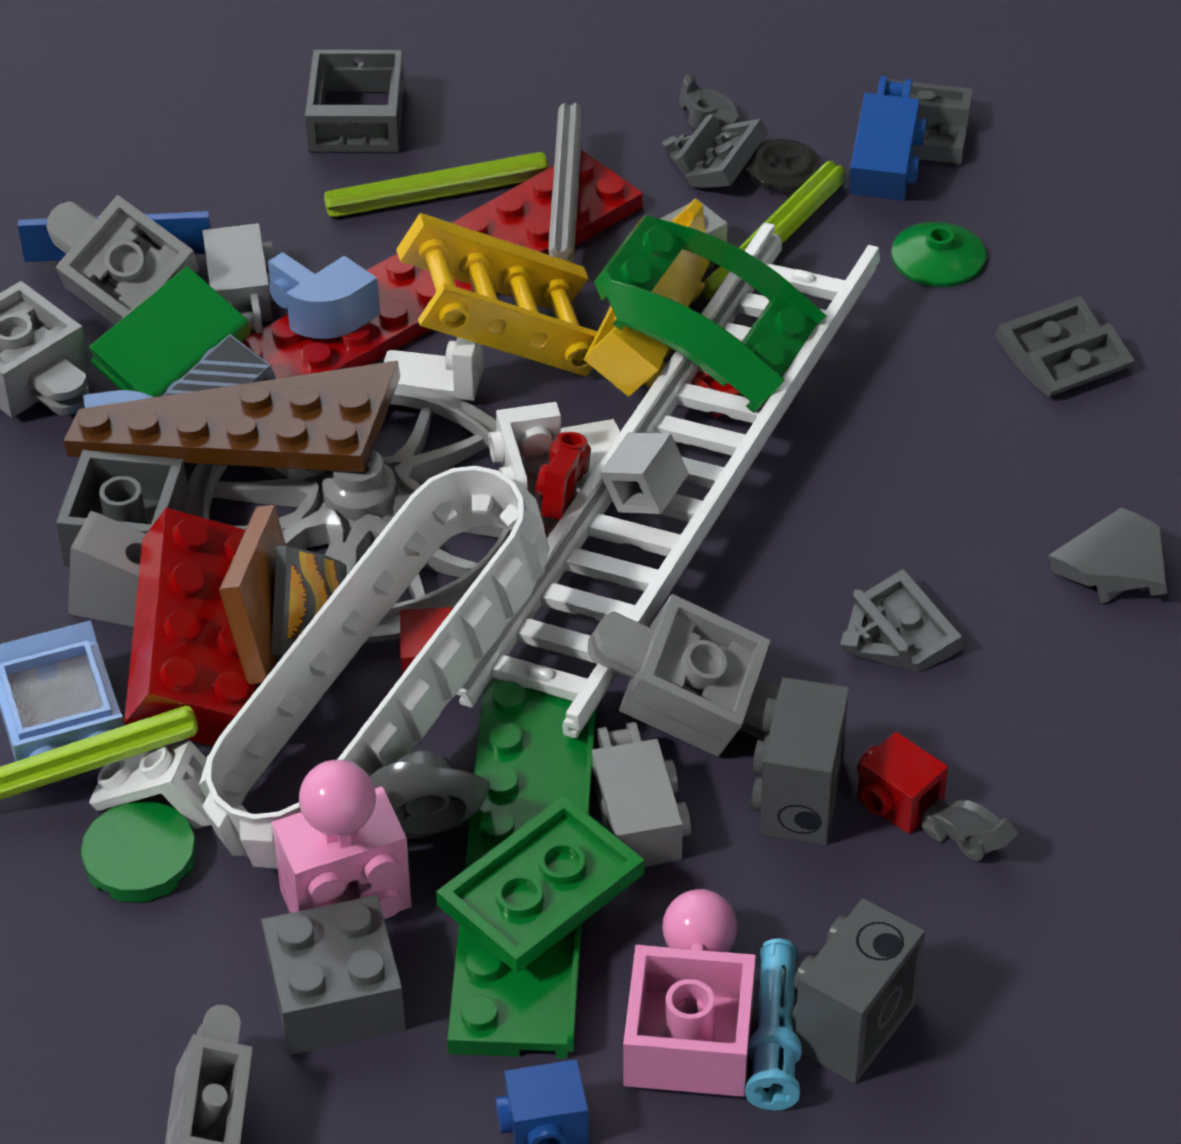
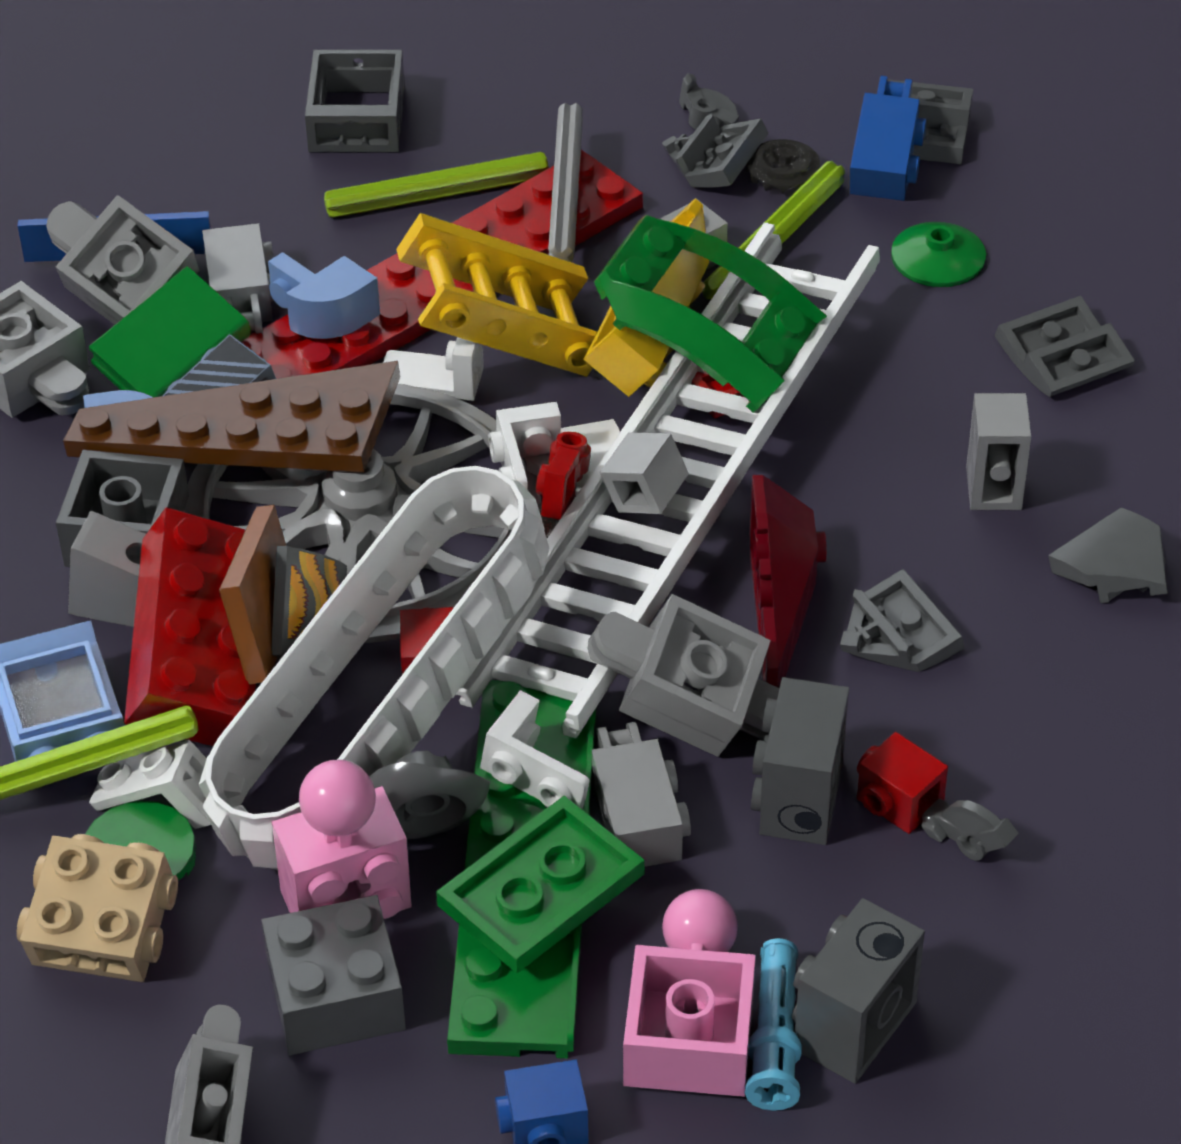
none -> tan brick [17,834,178,982]
none -> white bracket [480,690,590,810]
none -> dark red wedge [749,475,827,689]
none -> light grey brick [966,393,1031,510]

